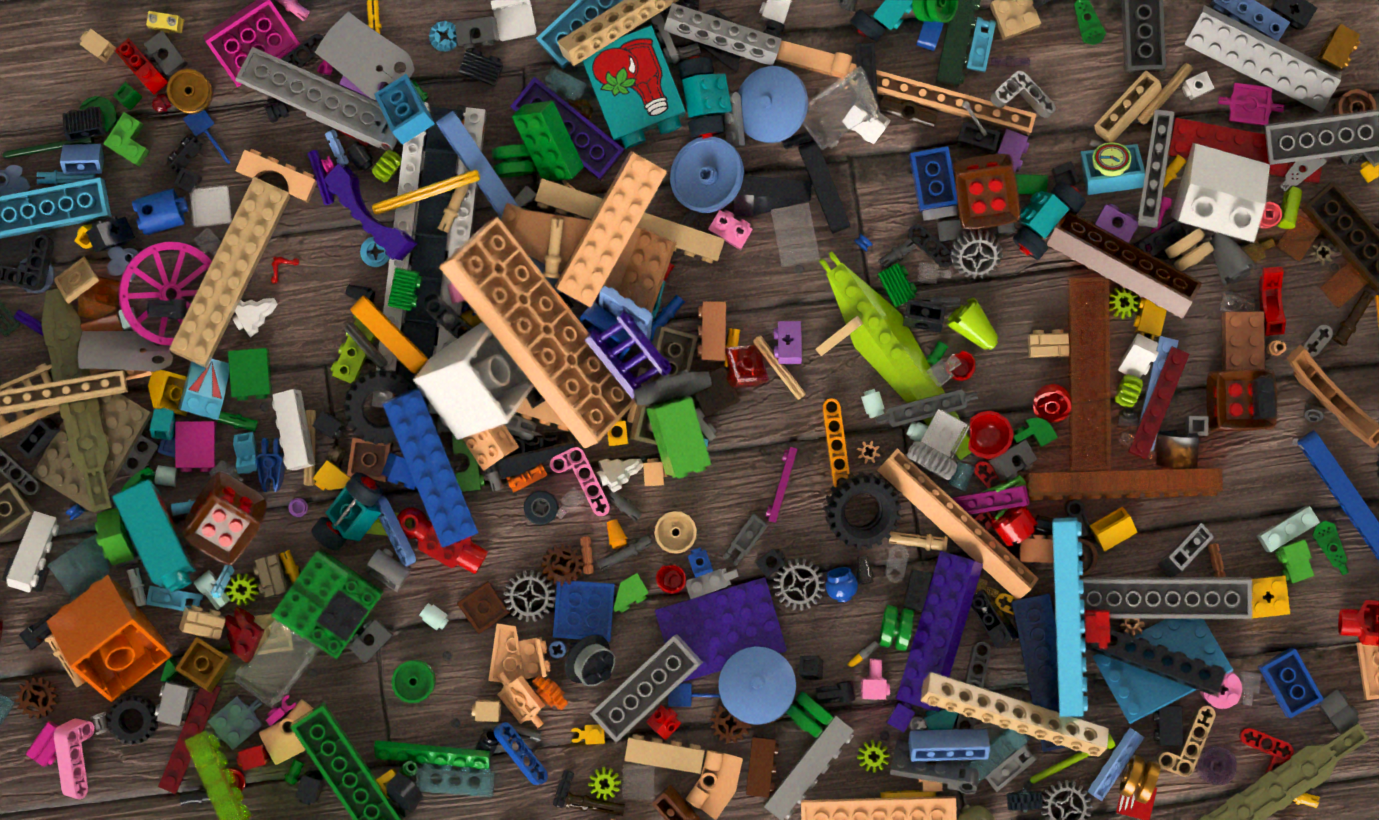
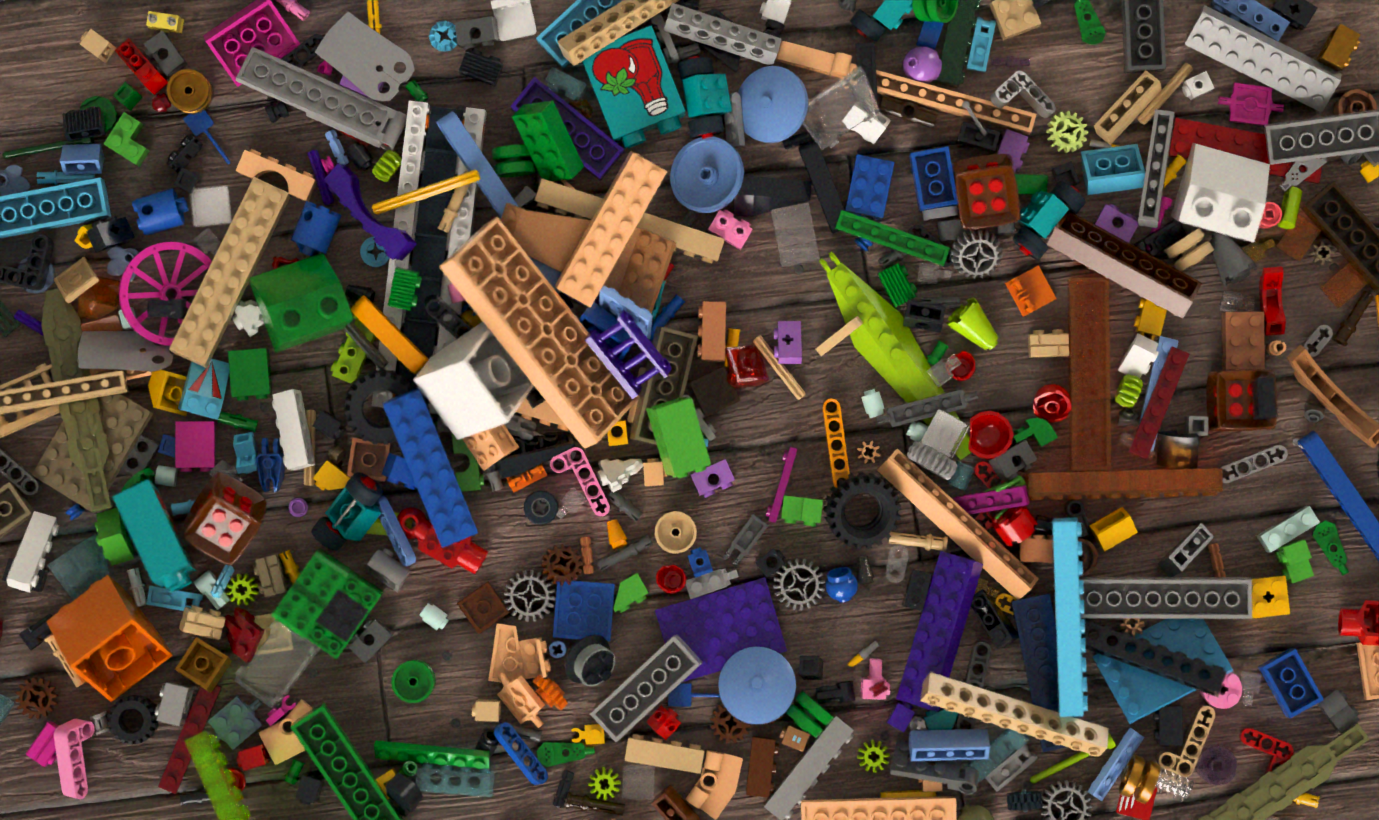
black brick [16,418,61,459] -> none
teal slope [150,408,176,440] -> none
green slope [161,659,179,682] -> none
dark azure slope [374,74,435,145] -> none
tan pin [543,218,564,278] -> none
dark grey plate [633,370,711,405] -> none
green wheel [879,605,914,651] -> none
red piece [1085,610,1110,648] -> none
tile [1092,142,1131,176] -> none
lime gear [1106,287,1140,319] -> none
none -> green slope [249,253,353,353]
none -> blue cylinder [291,201,342,257]
none -> green piece [537,742,595,767]
none -> medium lavender brick [691,459,735,498]
none -> medium nougat brick [779,724,810,752]
none -> bright green brick [781,495,823,526]
none -> green plate [834,210,950,266]
none -> blue brick [845,154,894,220]
none -> dark red bush [869,680,889,697]
none -> medium lavender cylinder [902,47,942,84]
none -> orange hinge [1005,265,1057,317]
none -> yellowish green gear [1046,111,1088,153]
none -> clear piece [1155,769,1194,802]
none -> light grey beam [1216,445,1288,483]

